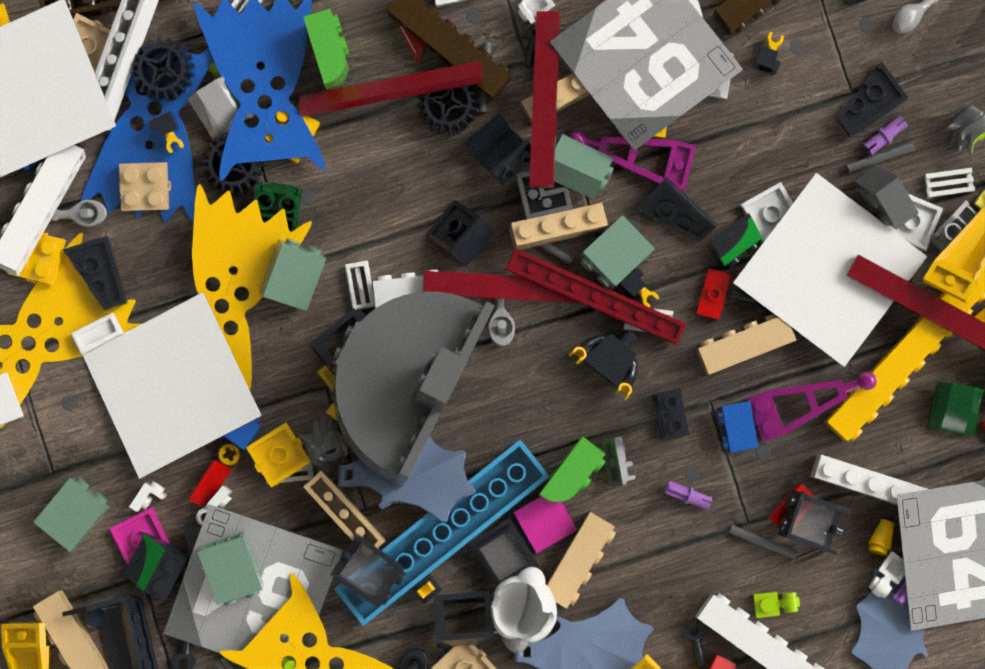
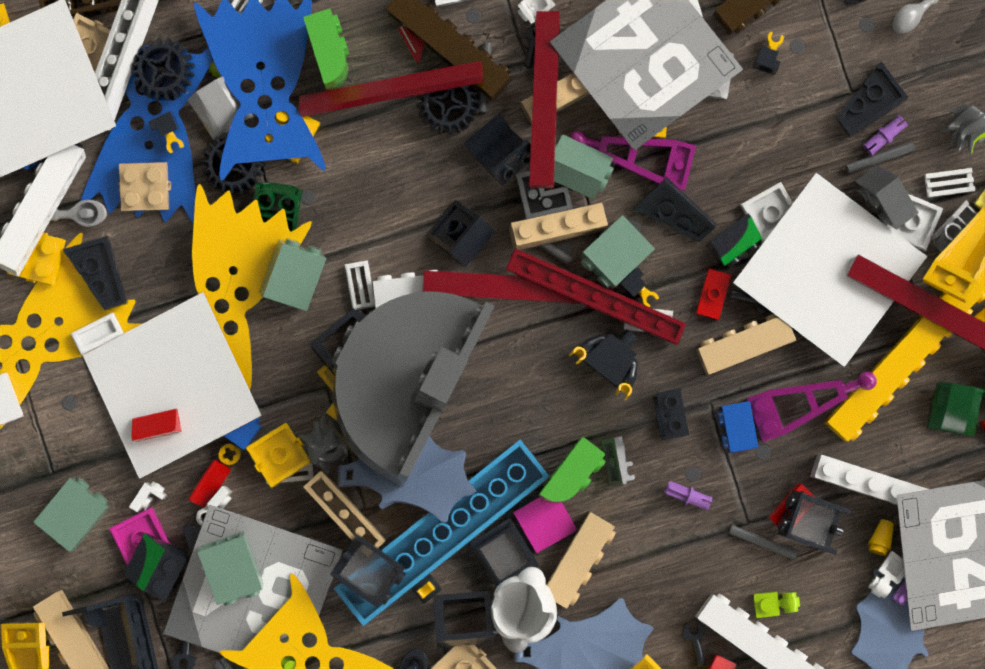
light grey piece [488,299,515,346] -> none
none -> red slope [131,409,182,442]

